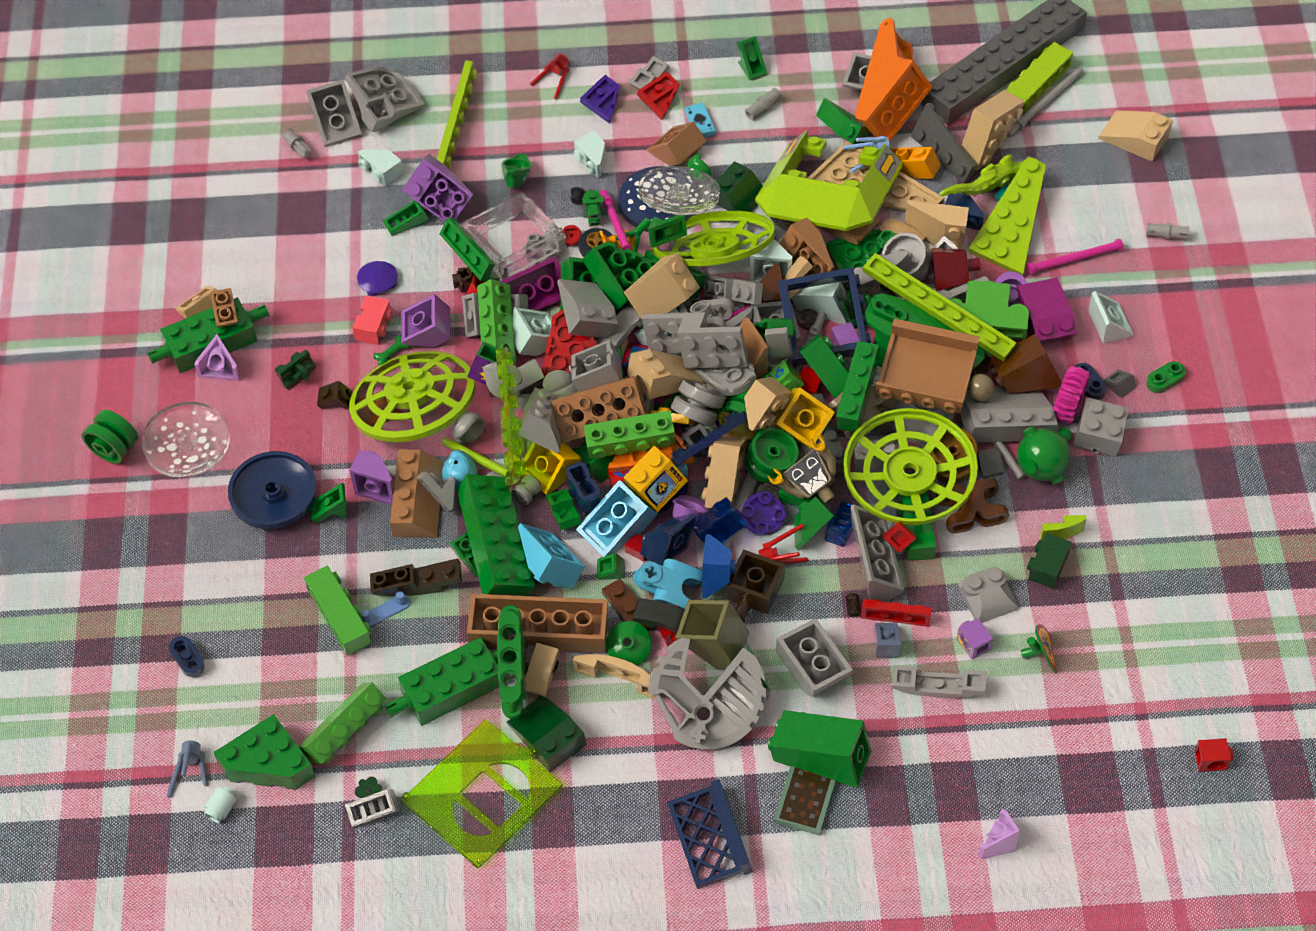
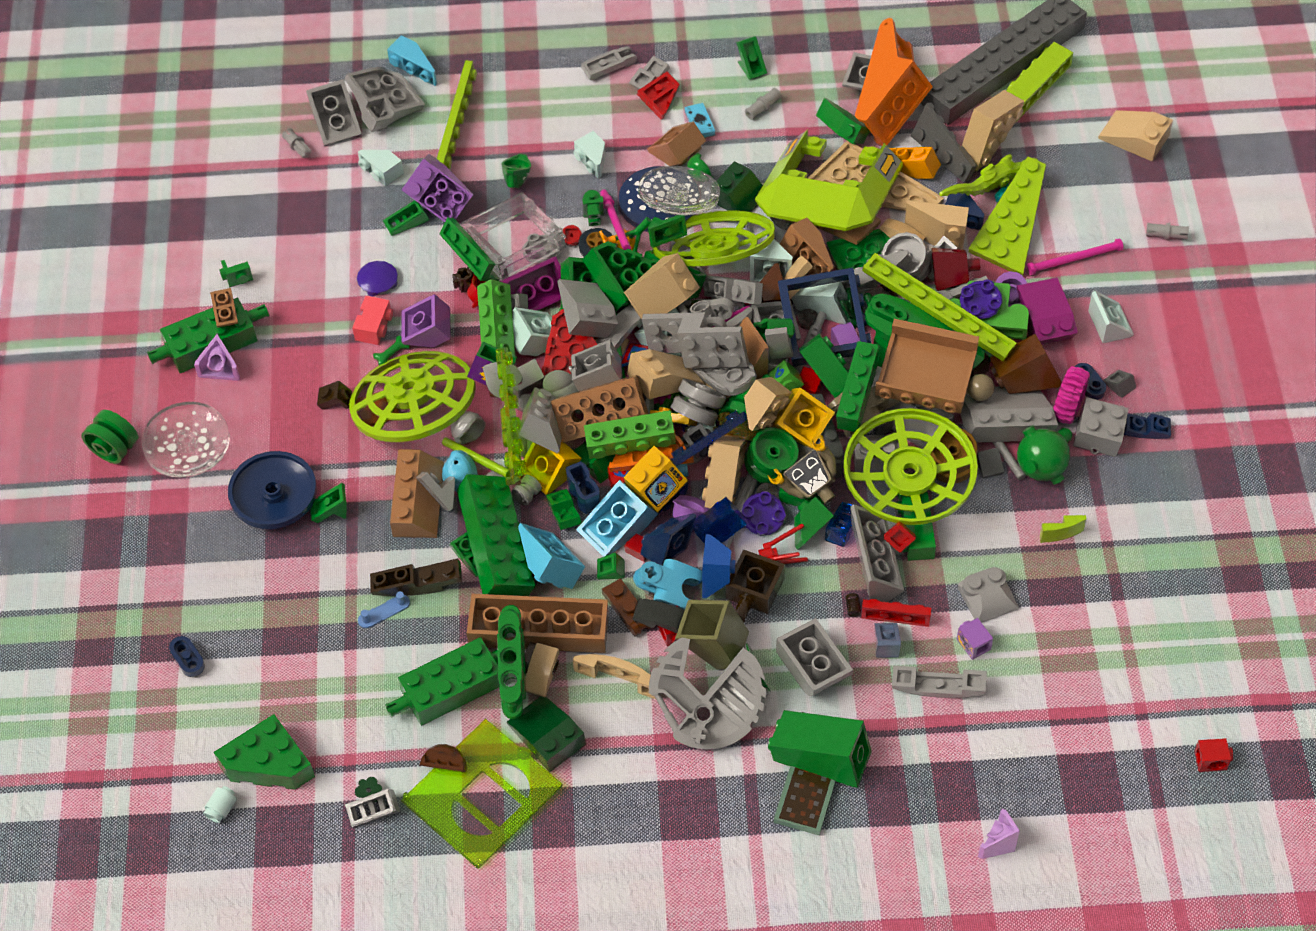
sand blue plant [167,740,208,798] -> none
tan slope [175,286,218,318] -> none
dark green hips [275,350,316,389] -> none
bright green brick [298,682,387,764] -> none
bright green brick [304,565,372,656] -> none
medium lavender slope [349,450,394,505] -> none
light grey slope [462,293,481,338] -> none
red plant [530,54,570,99] -> none
black piece [570,187,586,204] -> none
dark purple wing [580,75,620,123] -> none
green dish [606,621,652,665] -> none
dark blue fence [667,779,753,889] -> none
light blue plant [843,136,890,173] -> none
green plate [877,230,895,249] -> none
reddish brown piece [936,478,1010,533] -> none
light grey bar [1007,67,1083,137] -> none
shield [1021,624,1057,674] -> none
dark green brick [1027,533,1072,589] -> none
green plate [1146,361,1186,393] -> none
none -> green bracket [219,260,253,287]
none -> medium azure slope [387,35,437,86]
none -> reddish brown plate [419,744,467,772]
none -> light grey hinge [581,46,637,81]
none -> dark purple dish [960,279,1003,319]
none -> dark blue slope [1124,413,1171,439]

